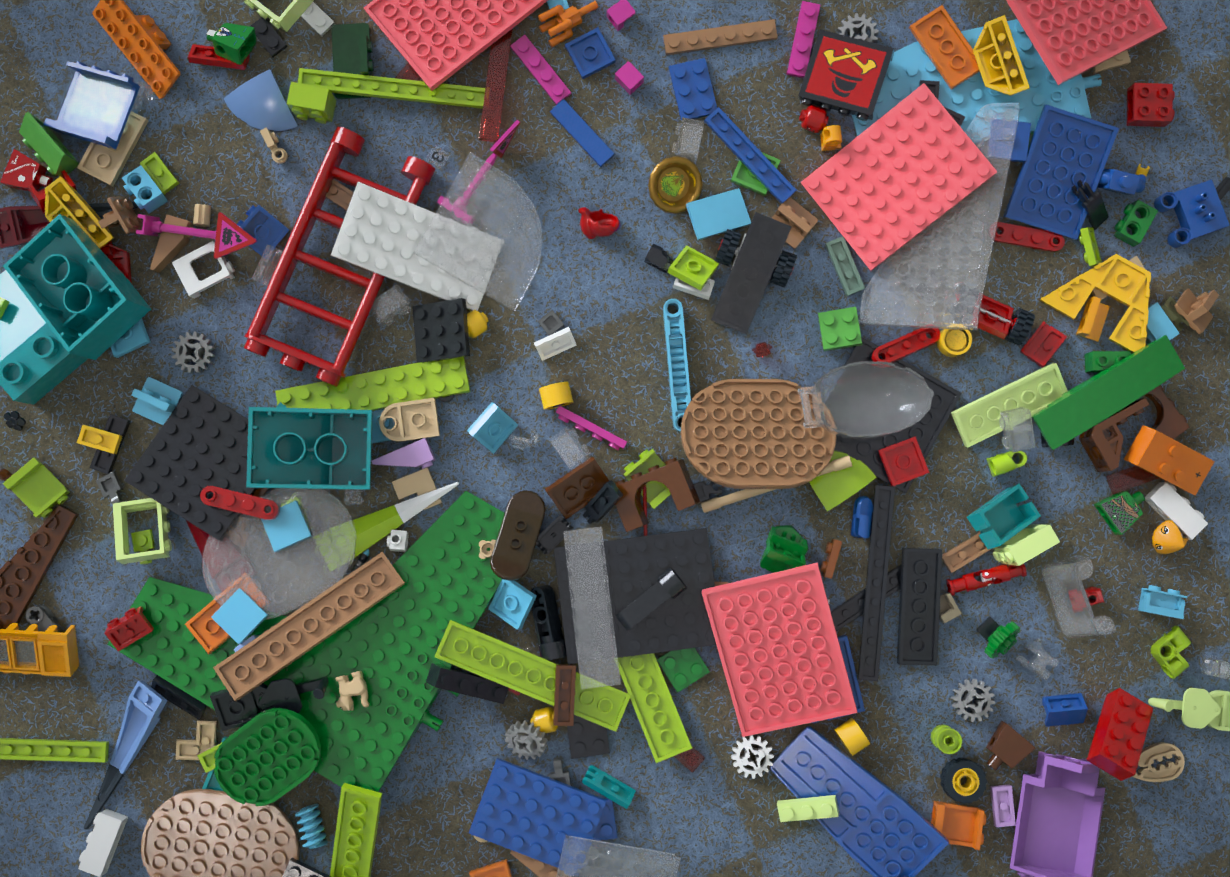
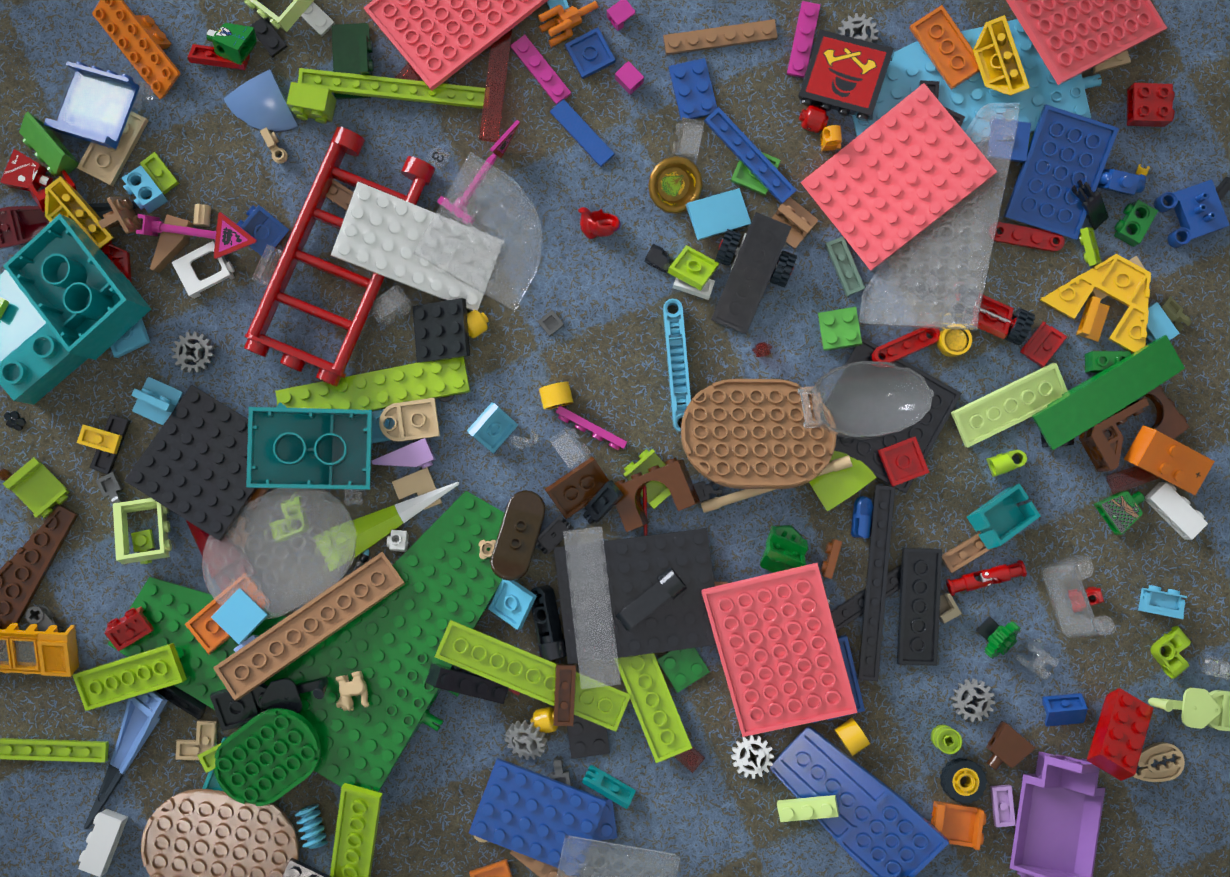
red plate [200,486,280,520] -> none
medium azure tile [261,500,312,552] -> none
white plate [534,327,577,361] -> none
yellowish green window [992,524,1060,566] -> none
clear brick [999,407,1036,452] -> none
light orange piece [1152,520,1188,554] -> none
medium nougat bracket [1174,289,1219,334] -> none
none -> lime plate [73,643,187,711]

